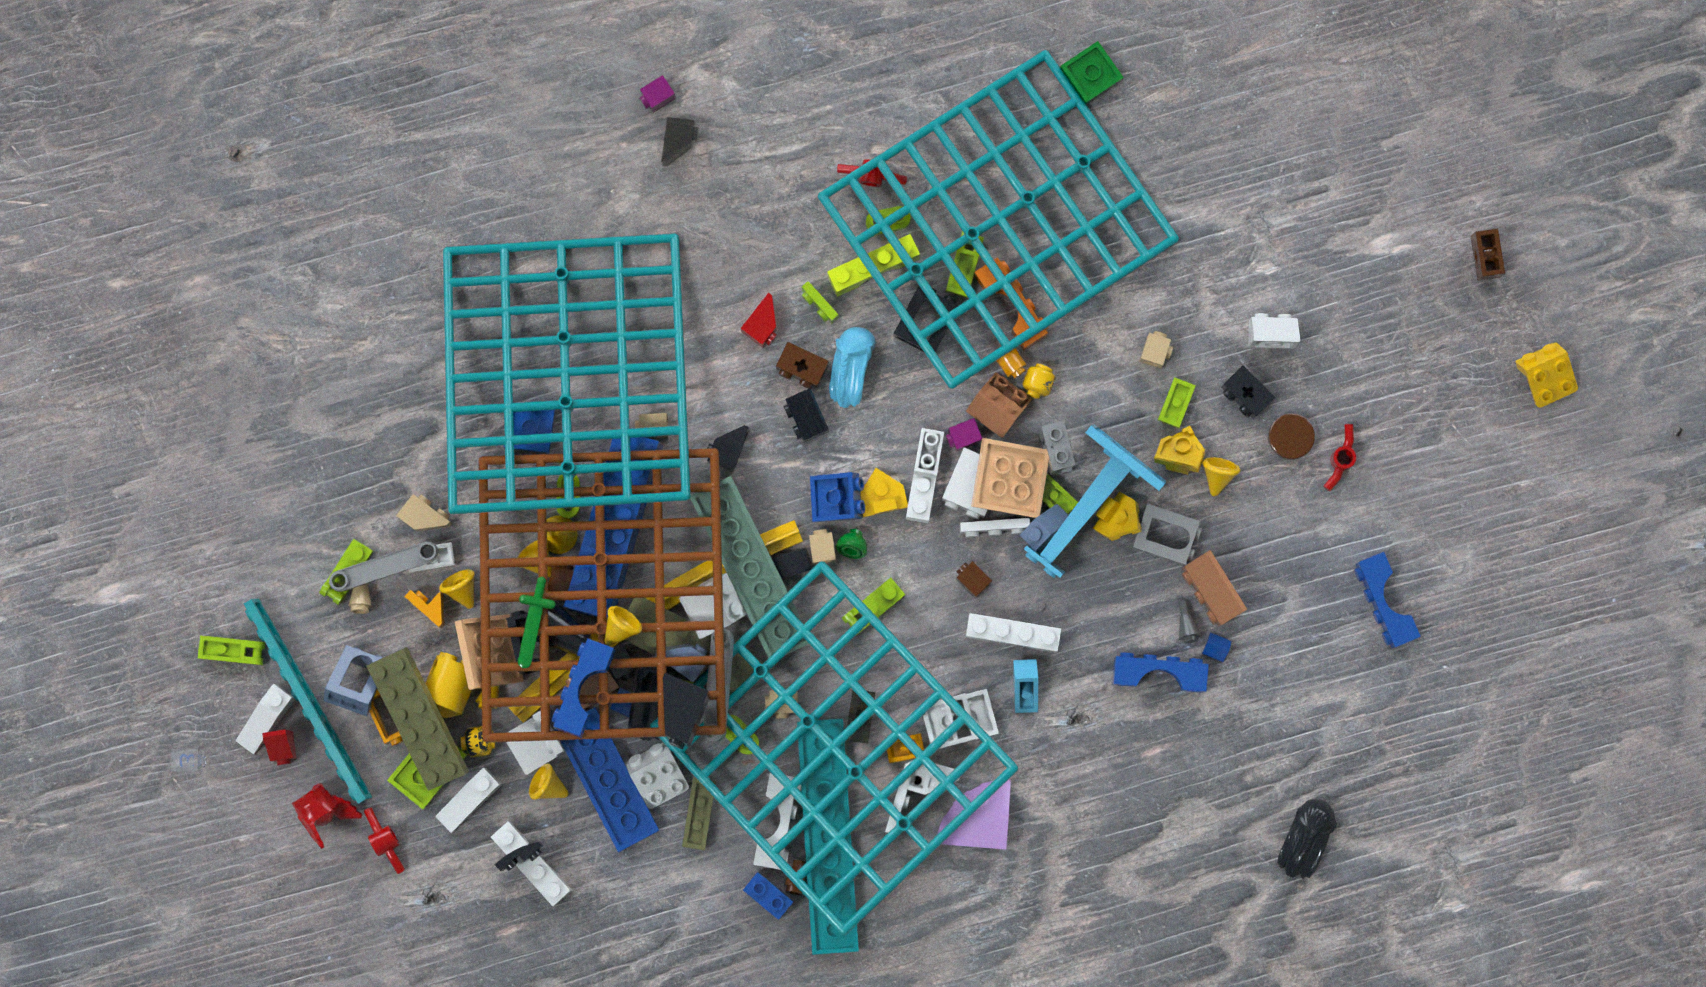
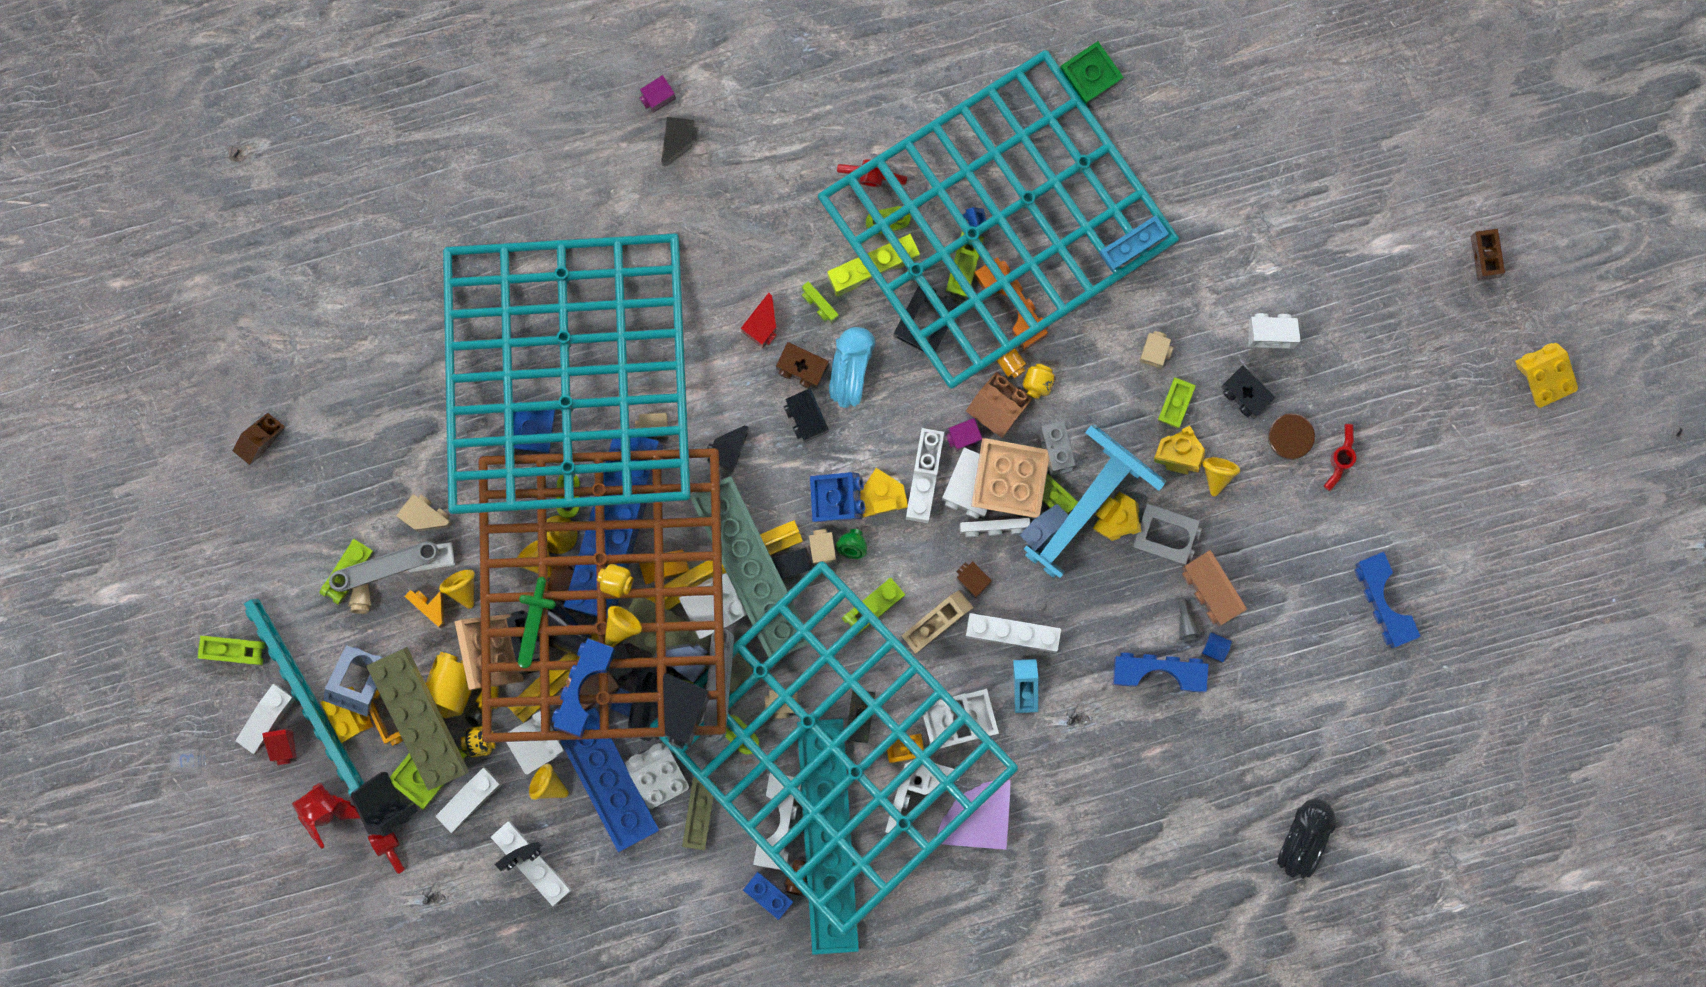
none -> reddish brown slope [232,413,285,465]
none -> yellow bracket [320,686,373,743]
none -> black bracket [351,772,418,836]
none -> pearl dark grey hinge [465,707,482,727]
none -> yellow head [597,564,634,598]
none -> light orange slope [639,549,689,585]
none -> tan slope [901,590,974,654]
none -> blue tile [963,207,989,231]
none -> dark azure plate [1099,215,1169,272]

